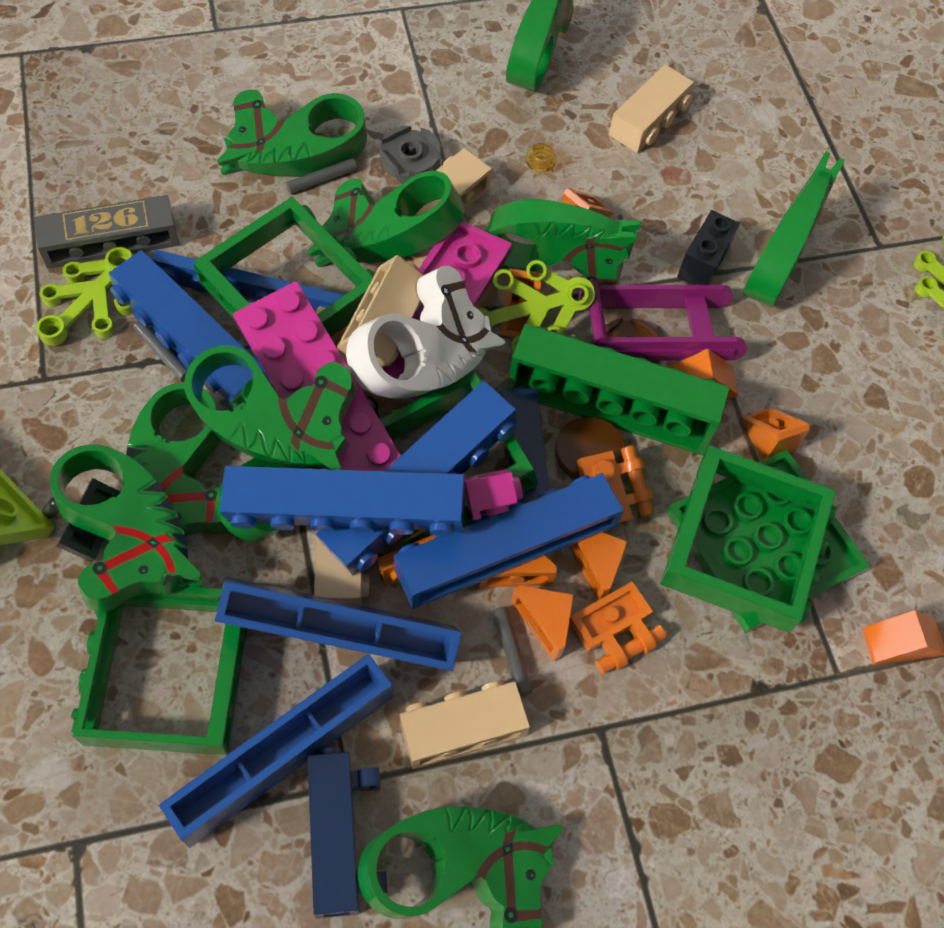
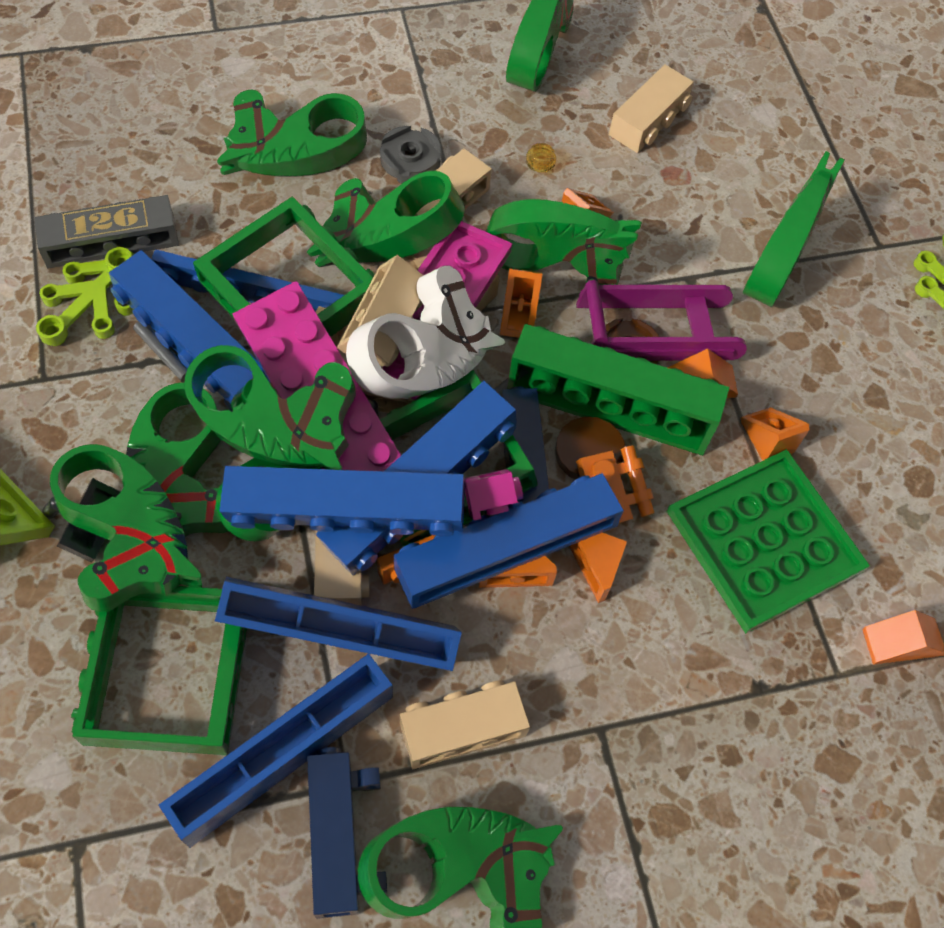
dark grey piece [285,158,357,194] -> none
lime plant [476,260,595,351] -> none
dark grey piece [493,607,532,697] -> none
orange slope [511,585,573,662] -> none
orange plate [569,581,667,674] -> none
green window [660,445,837,633] -> none
black brick [677,210,740,285] -> none

